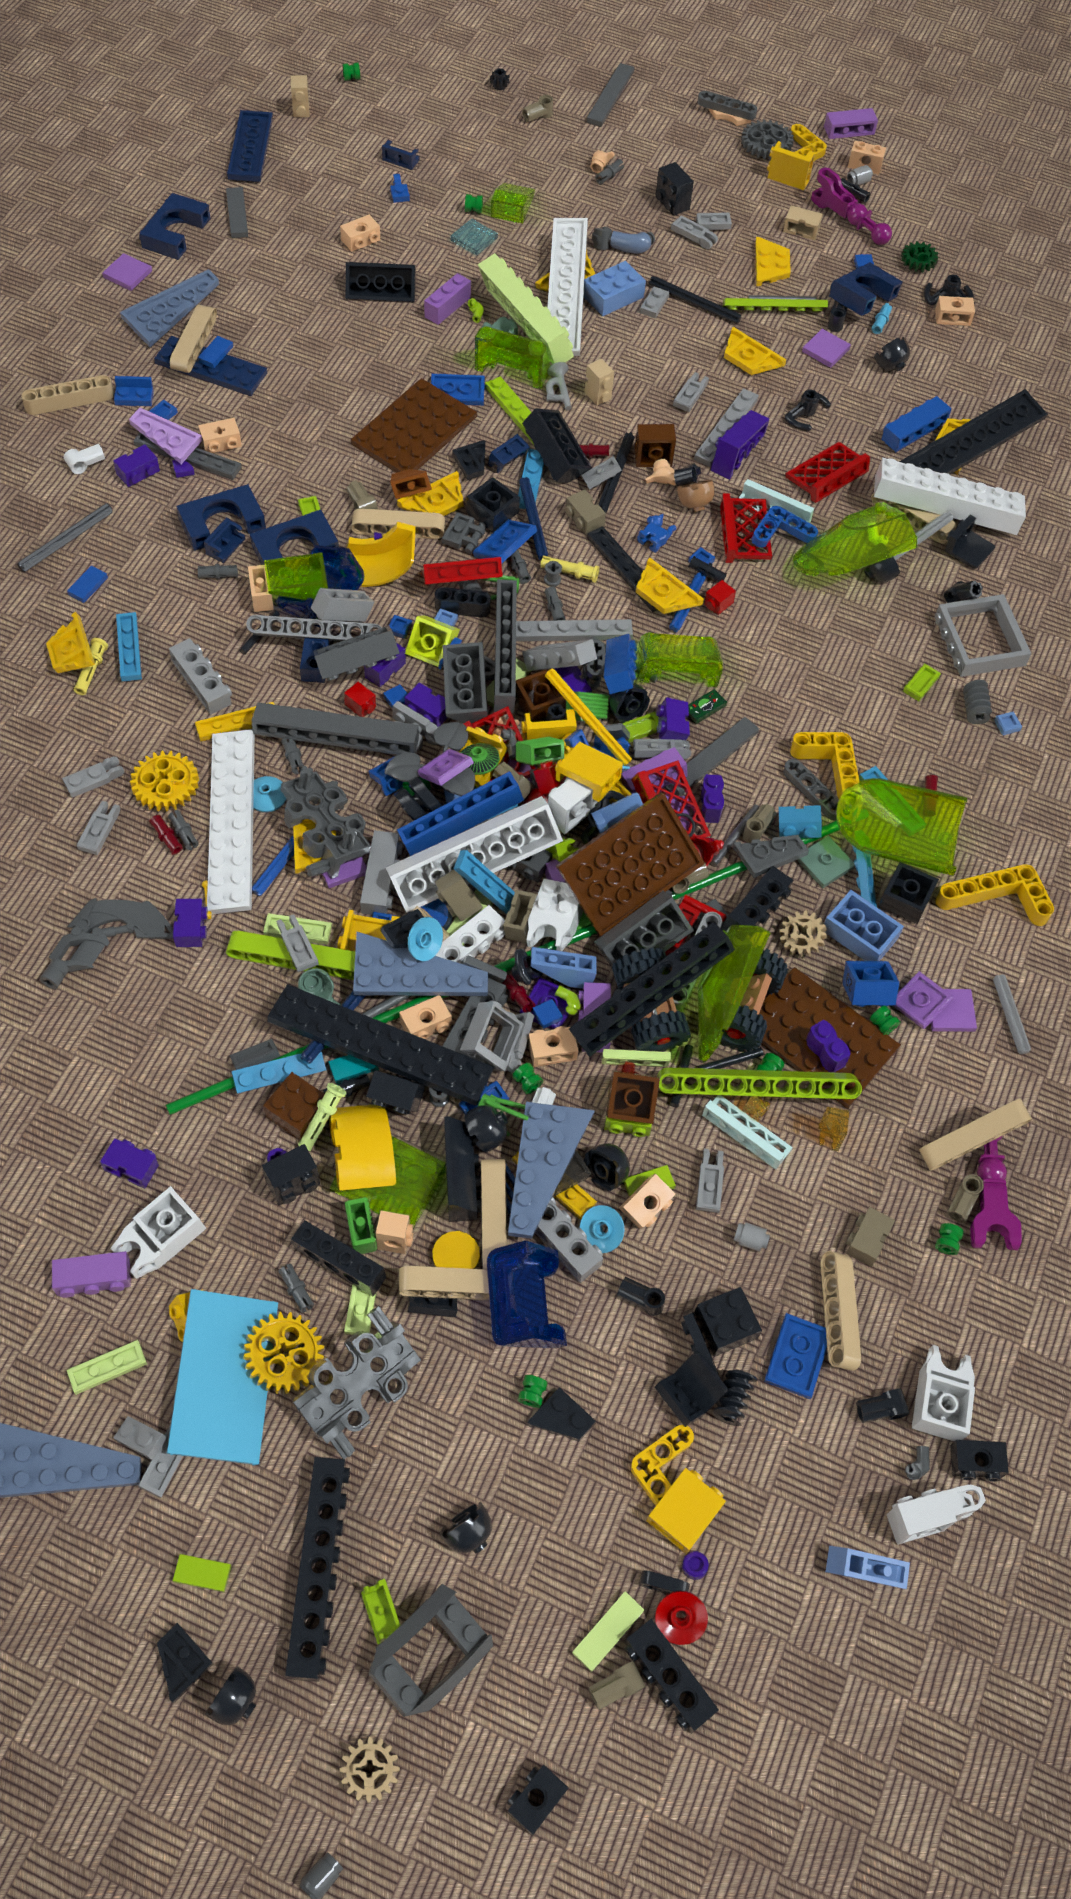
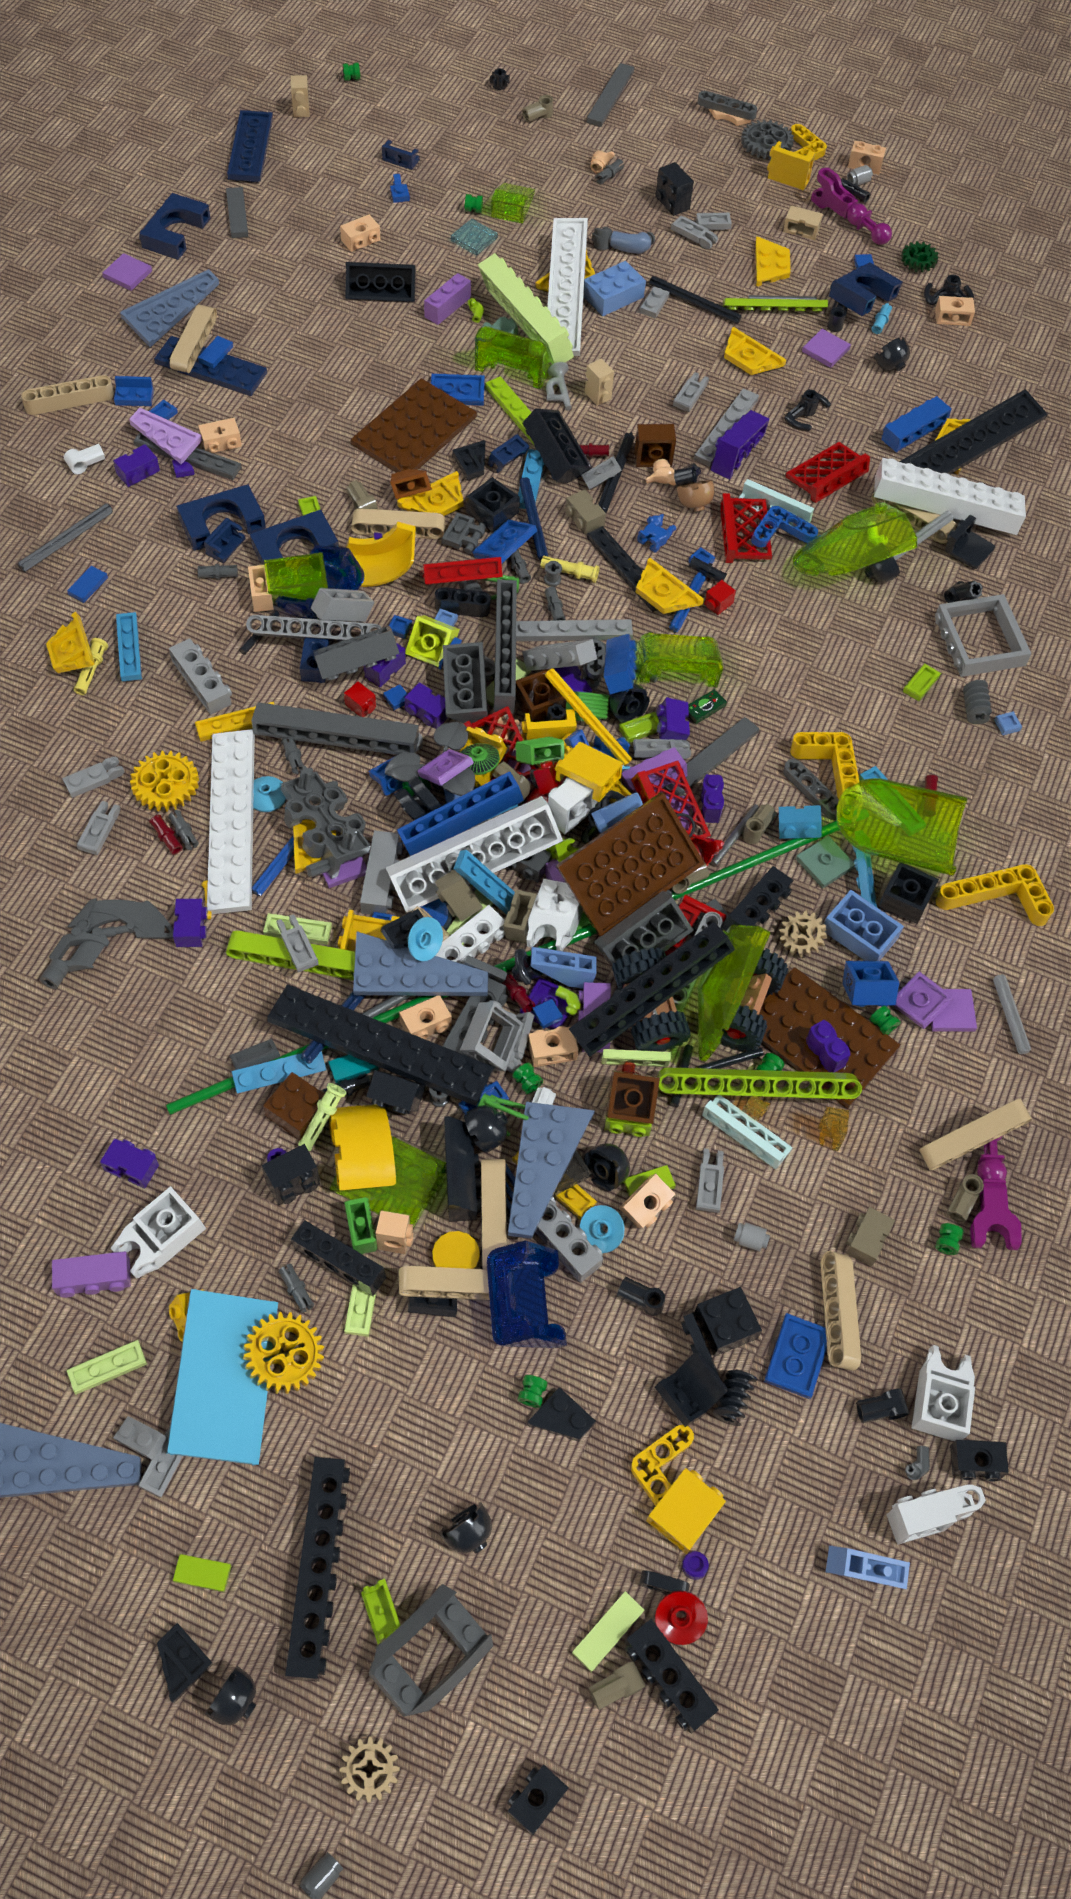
gear [292,1306,421,1460] -> none
sand green hair [298,968,341,1005] -> none
light grey hinge [393,701,438,746] -> none
dark grey arm [500,729,517,760] -> none
dark grey tile [604,723,630,740] -> none
dark grey wing [732,835,809,878] -> none
medium lavender brick [824,108,878,139] -> none

